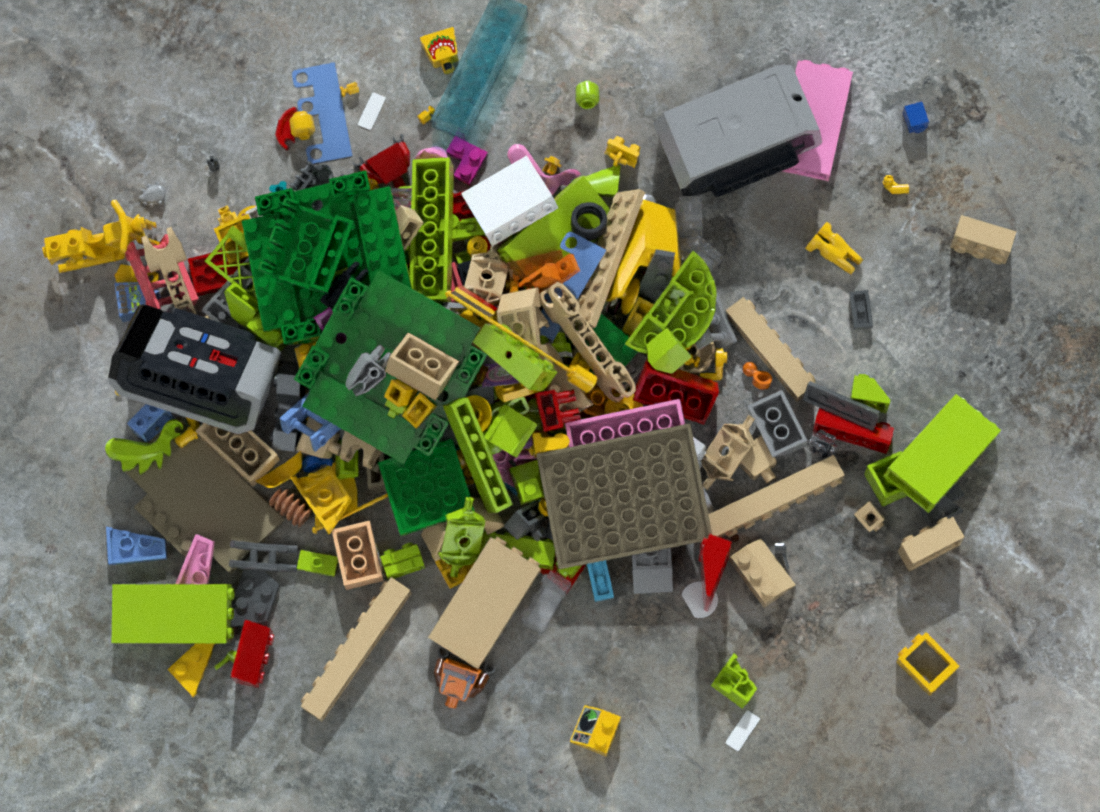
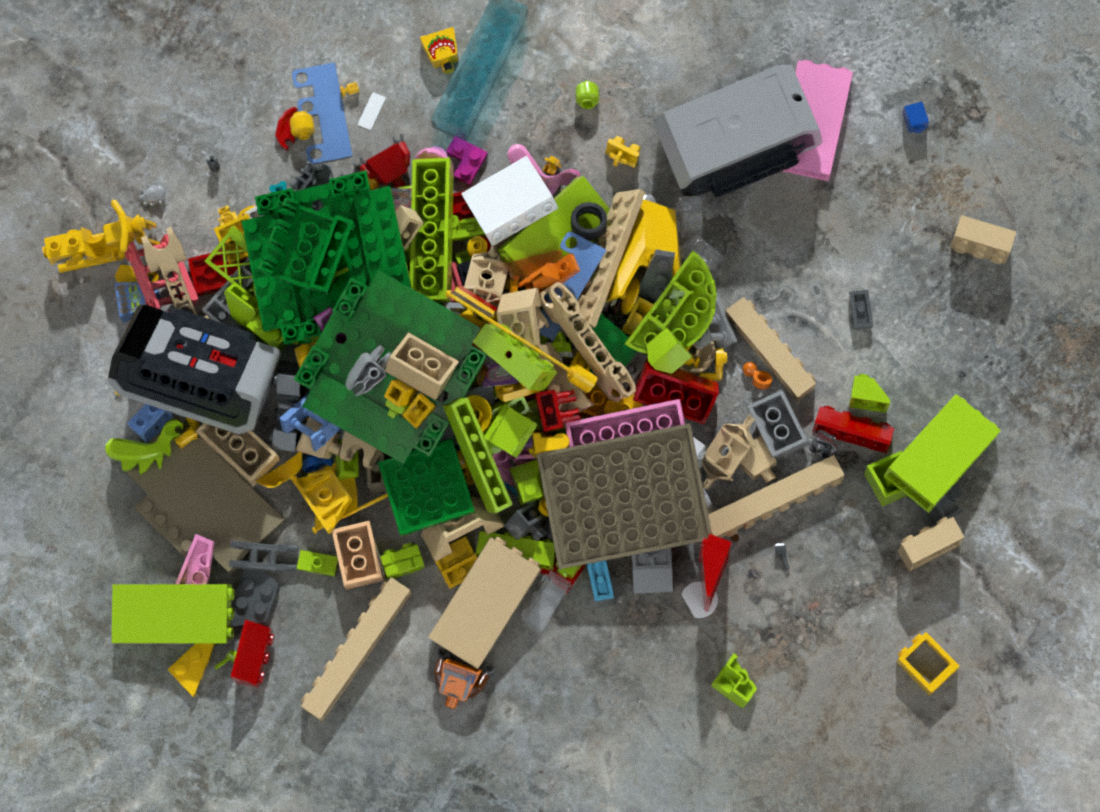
medium blue wing [106,527,167,566] -> none
nougat piece [269,488,312,528] -> none
black hinge [320,261,369,310] -> none
yellow piece [417,105,437,124] -> none
lime plate [438,497,486,578] -> none
yellow slope [570,705,621,757] -> none
lime slope [584,165,621,197] -> none
white sticker [726,710,760,751] -> none
tan slope [730,539,796,608] -> none
dark grey plate [803,381,880,431] -> none
yellow piece [805,221,863,275] -> none
tan brick [854,501,885,532] -> none
yellow arm [883,175,909,194] -> none

